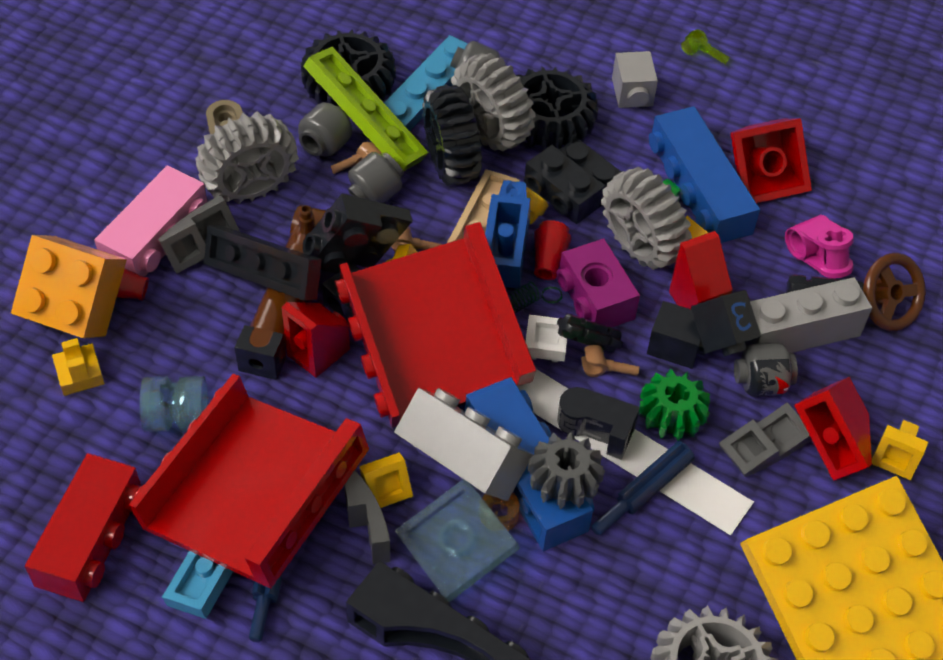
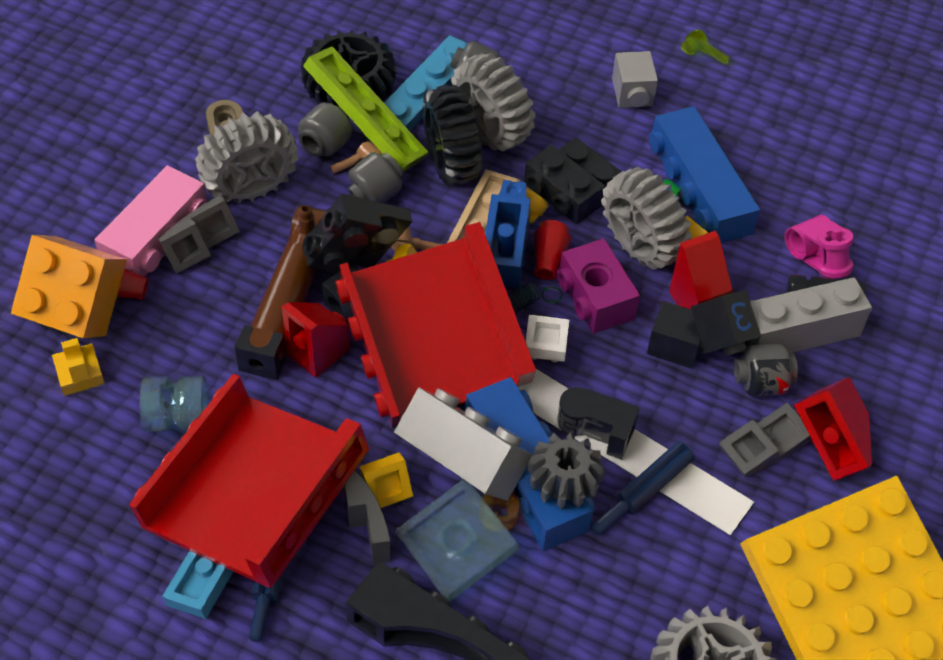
red brick [25,453,141,602] -> none
black plate [204,225,322,300] -> none
black gear [516,66,598,151] -> none
black axle [557,313,624,352] -> none
medium nougat hand [581,345,639,377] -> none
green gear [639,369,710,441] -> none
red slope [730,118,812,203] -> none
reddish brown piece [863,253,926,331] -> none
yellow tile [872,419,928,480] -> none

